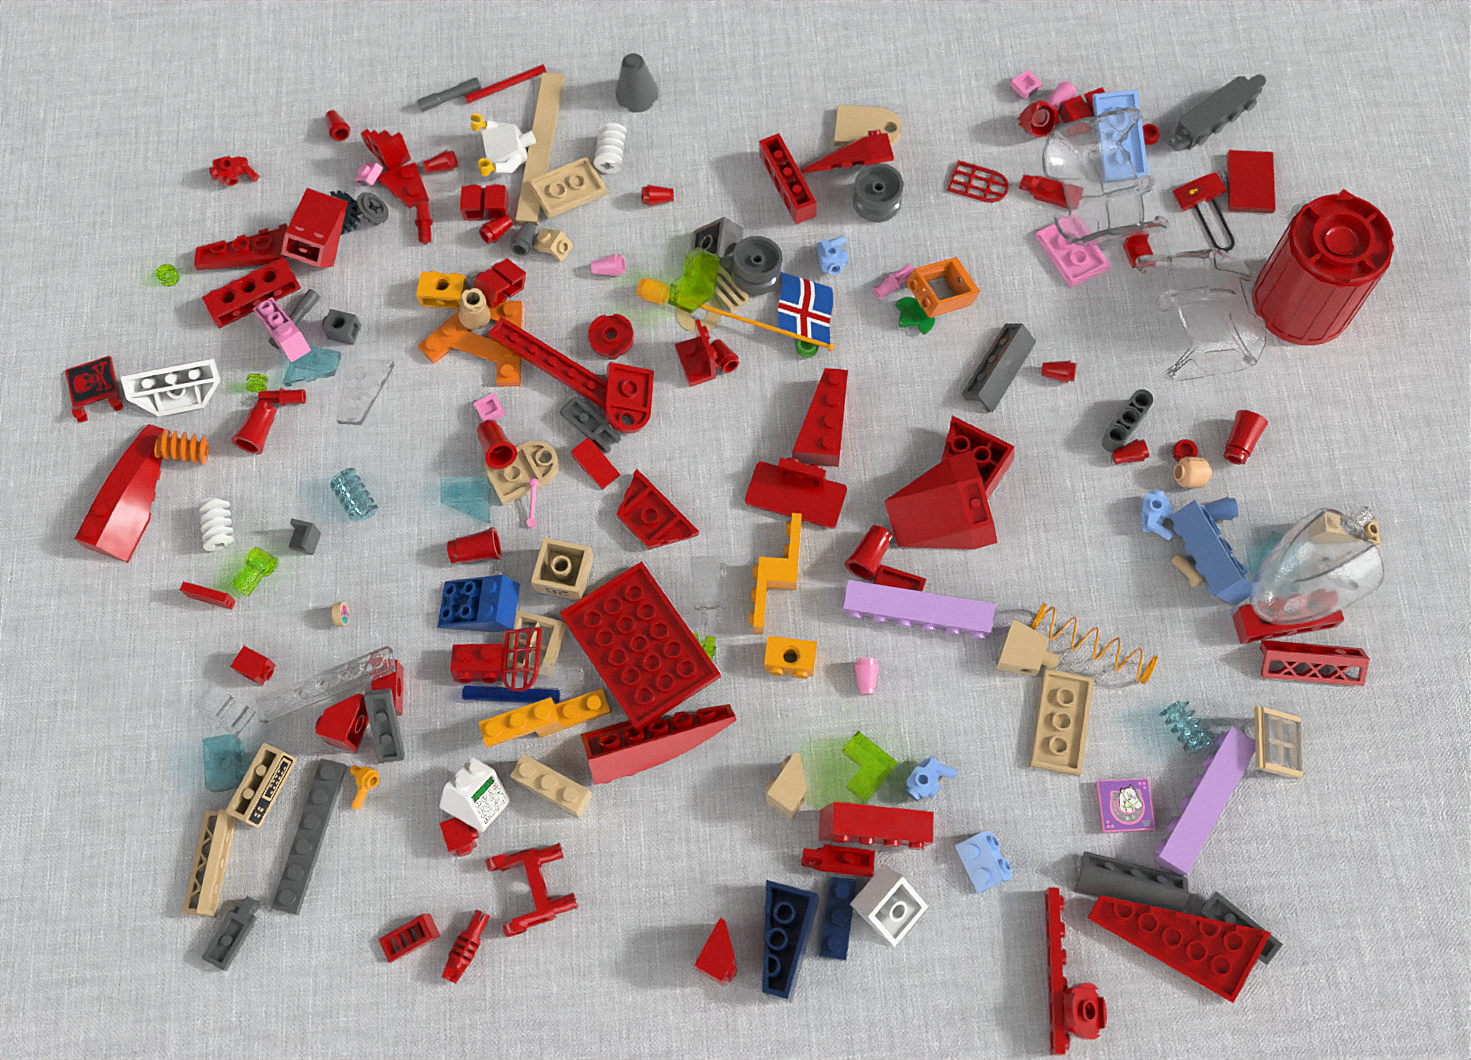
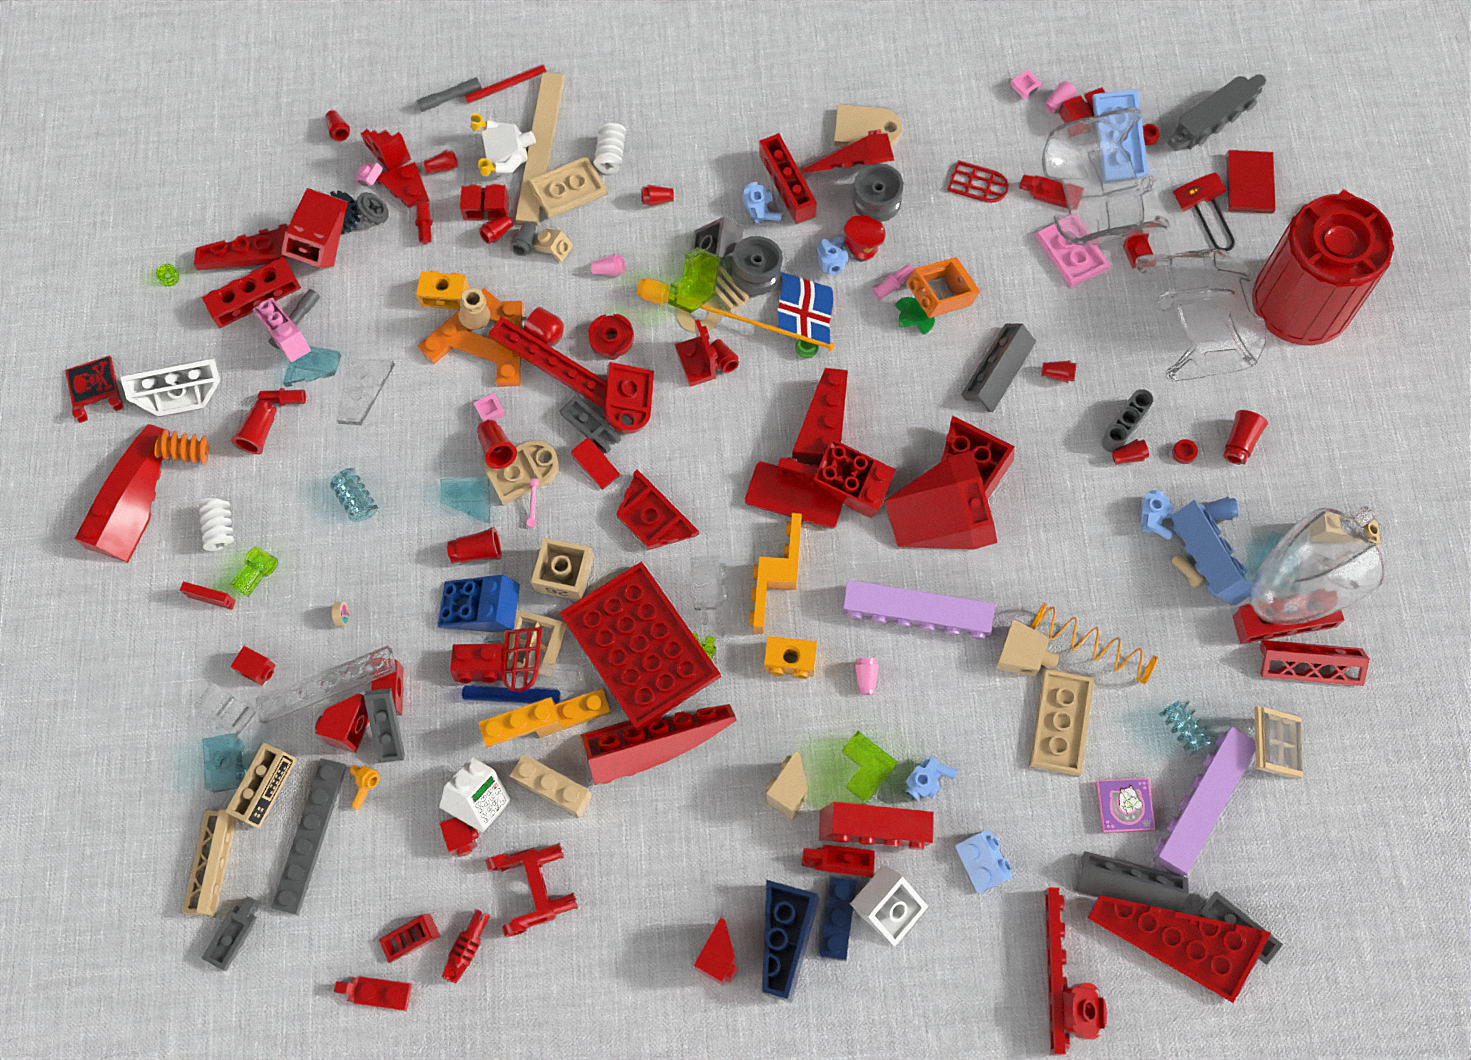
red piece [209,156,260,186] -> none
clear neon green bush [246,373,268,393] -> none
dark grey panel [288,518,321,555] -> none
dark grey brick [322,309,361,345] -> none
red piece [474,258,527,309] -> none
dark grey cone [616,53,659,113] -> none
red plant [845,525,892,581] -> none
red tile [874,564,927,592] -> none
red hair [1017,100,1061,138] -> none
light nougat head [1173,457,1212,488] -> none
none -> red hinge [334,976,412,1011]
none -> red helmet [524,307,564,347]
none -> light blue piece [742,182,781,224]
none -> red slope [813,438,896,518]
none -> red hat [843,215,886,261]

